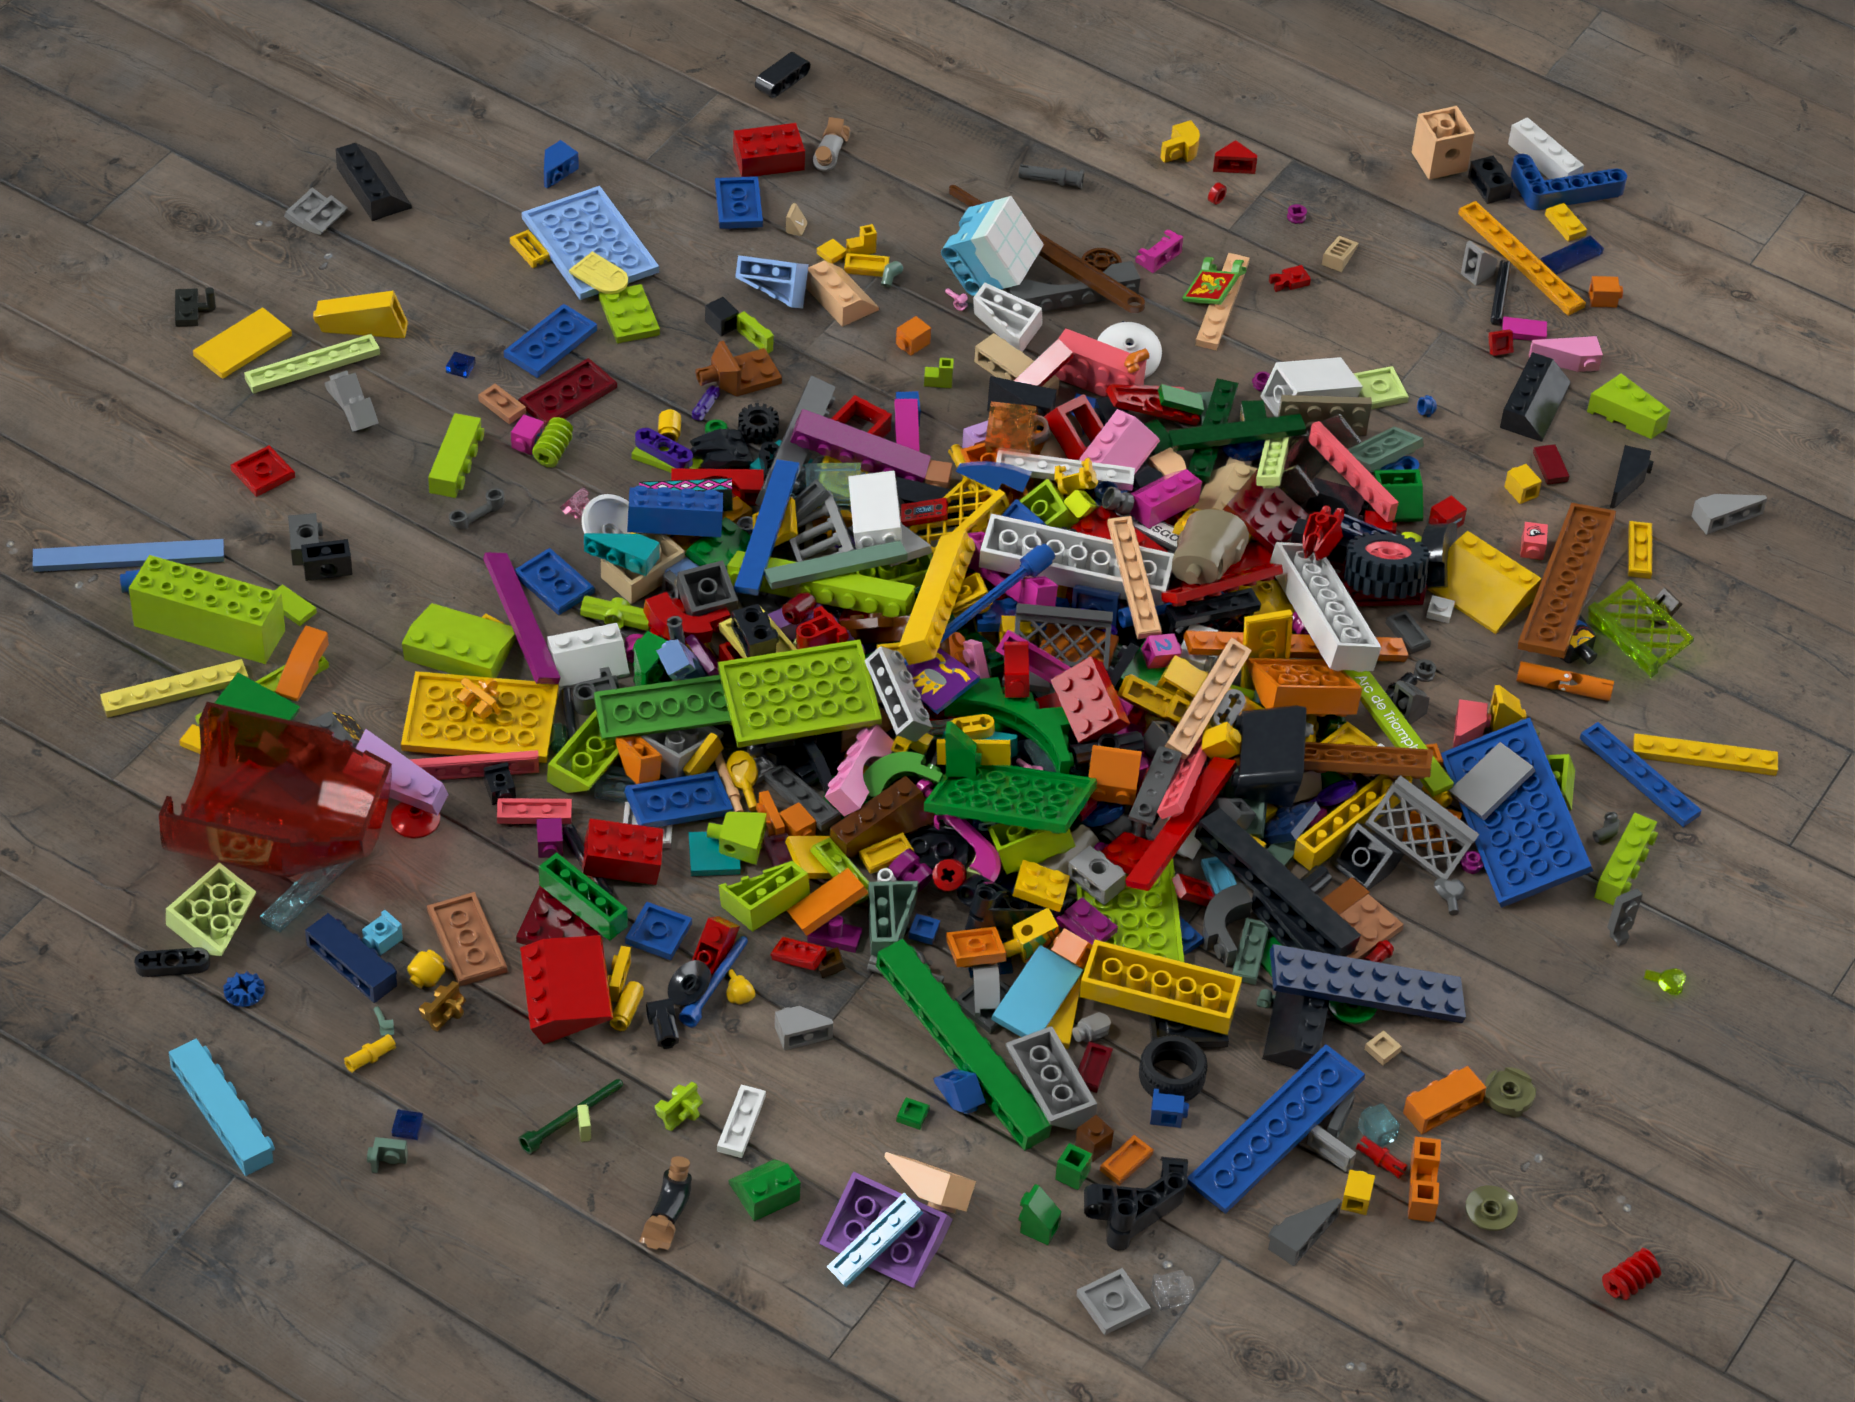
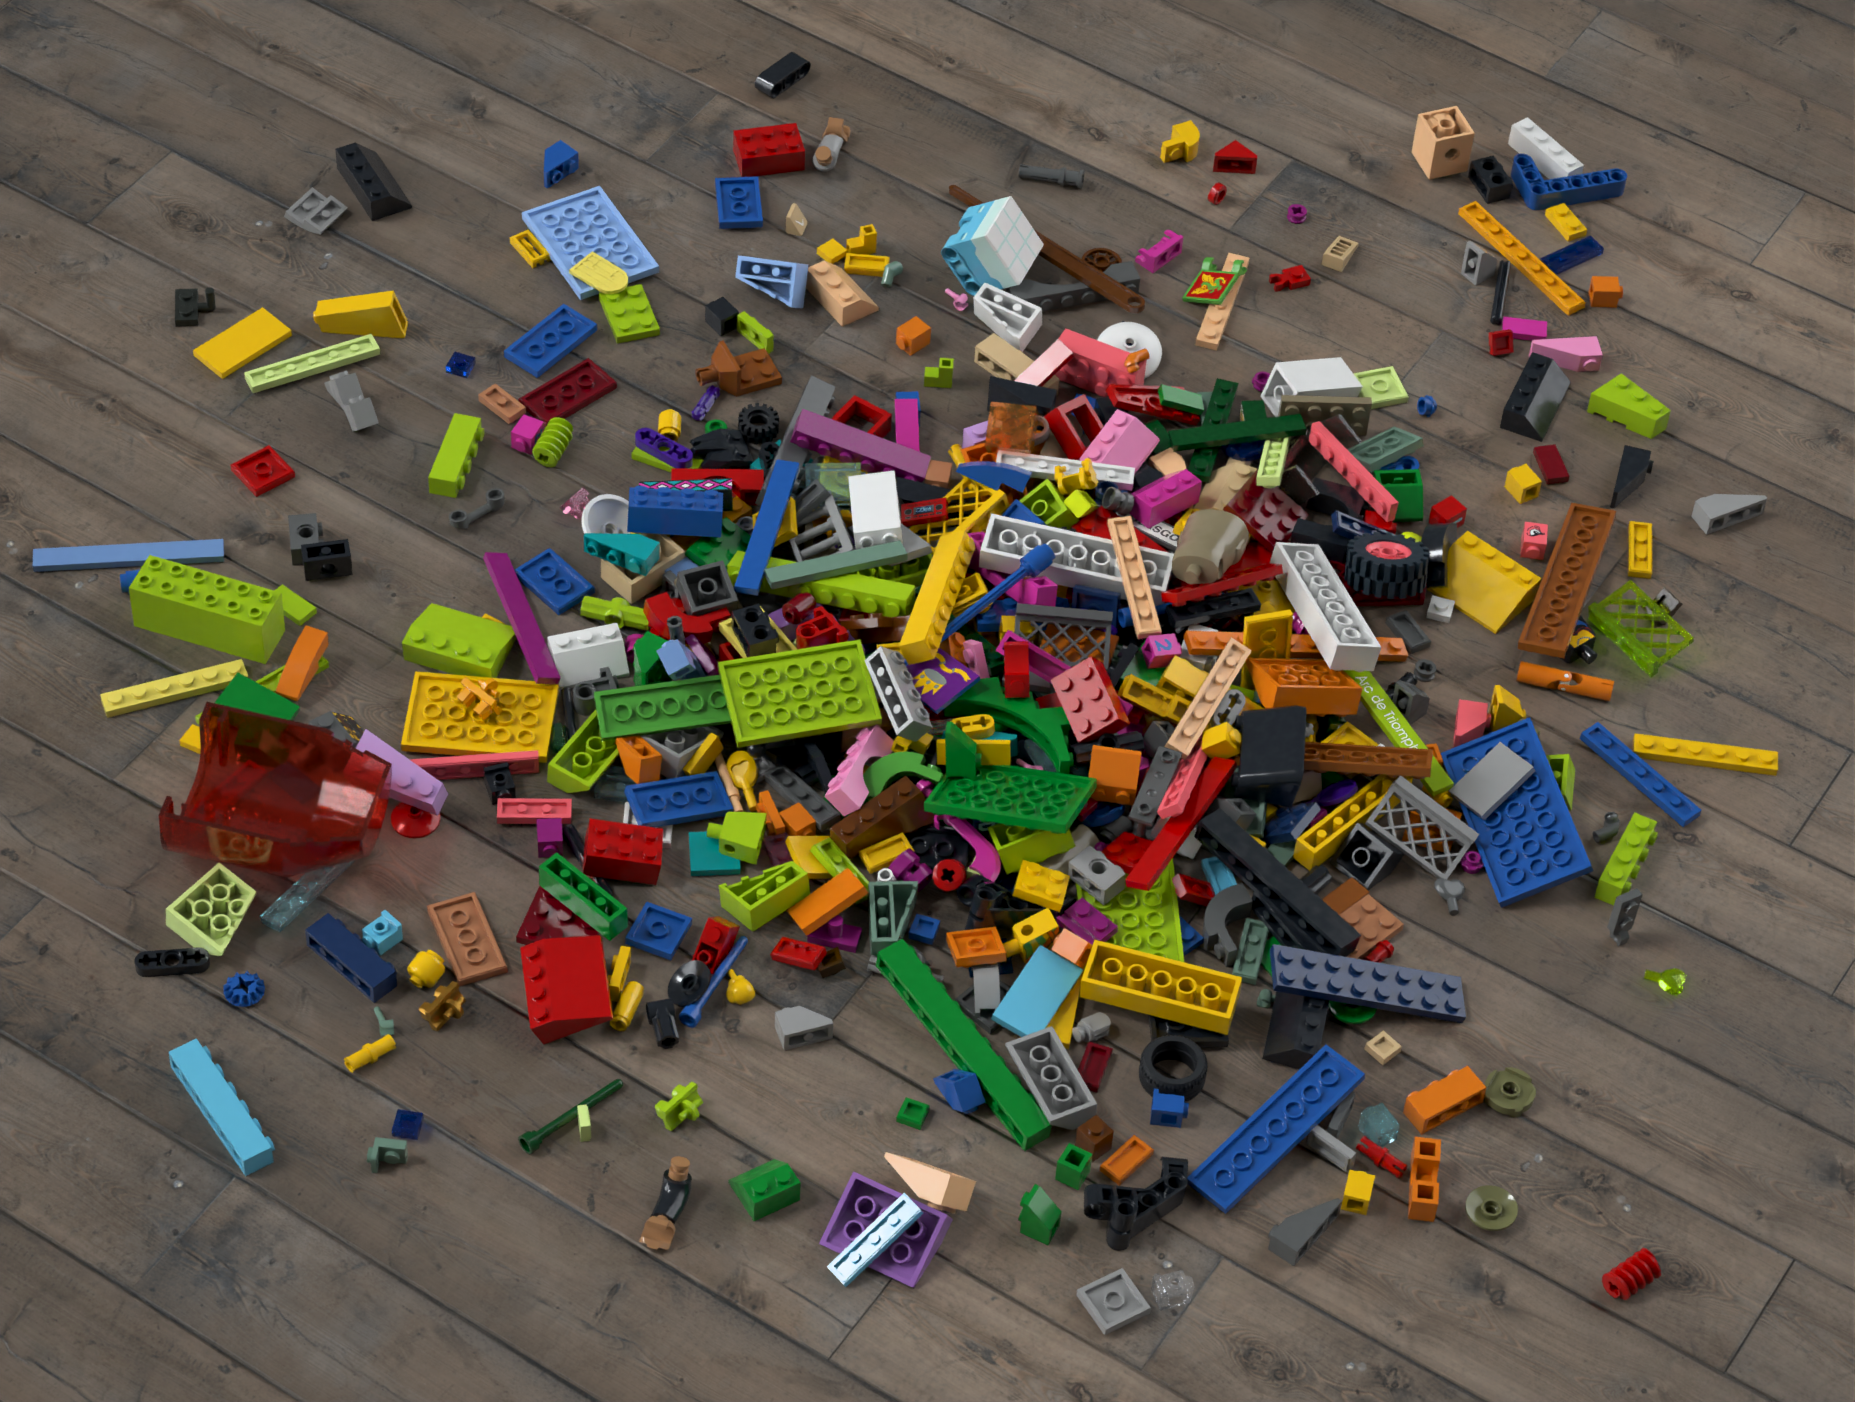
white plate [717,1084,766,1158] -> none
red hinge [1303,506,1344,561] -> none

